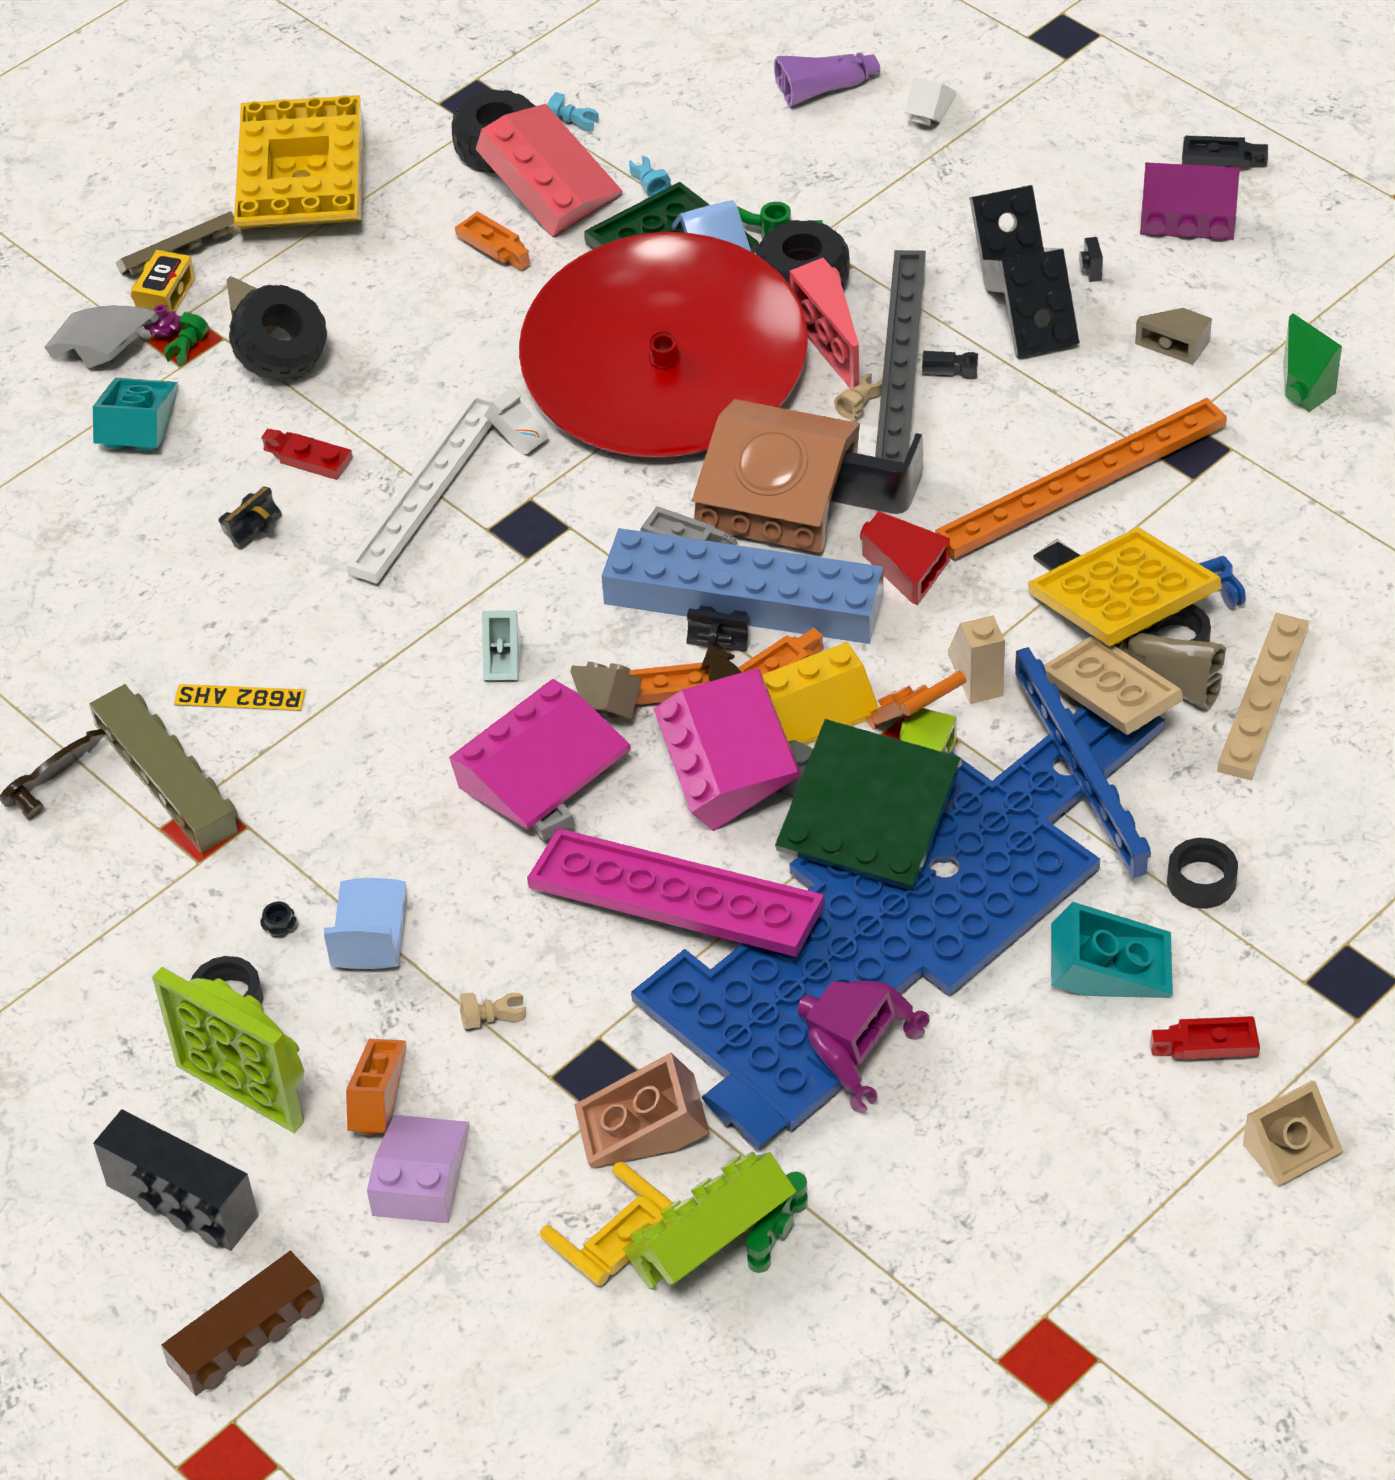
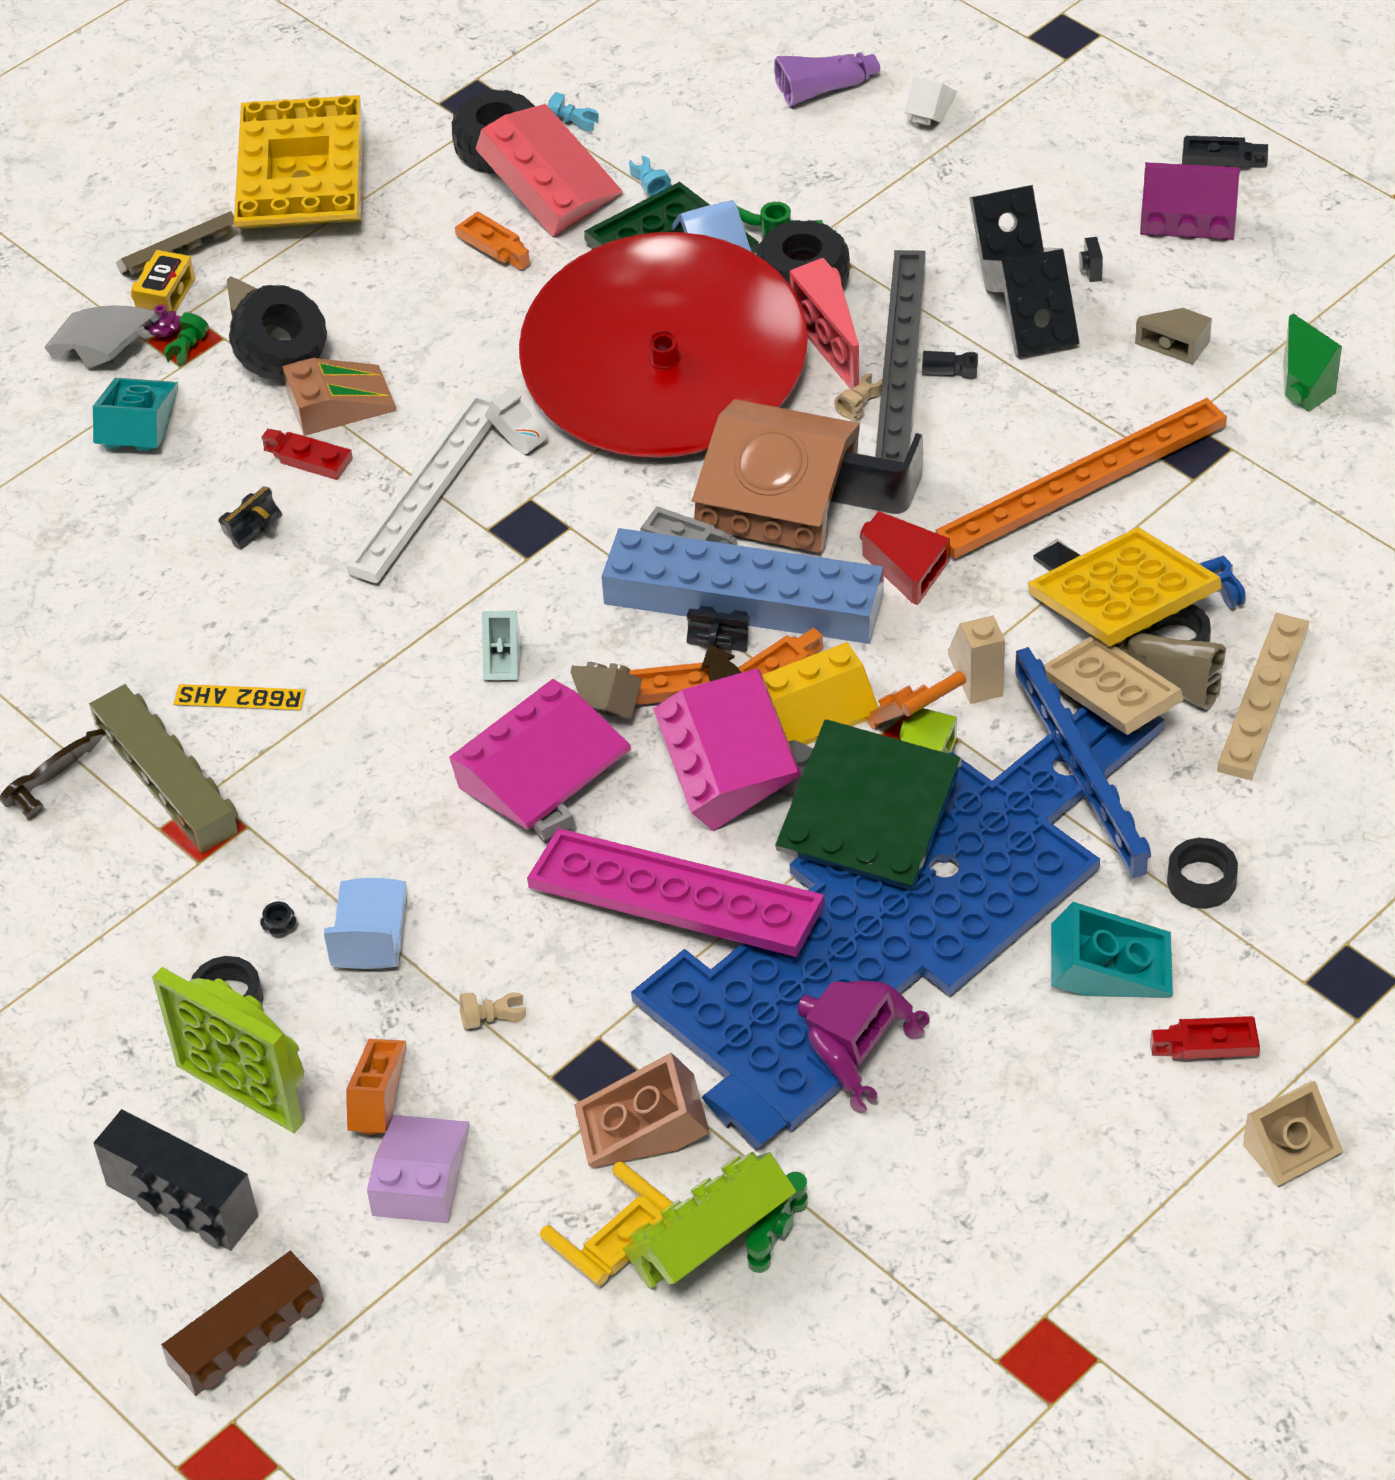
none -> nougat slope [282,358,397,436]

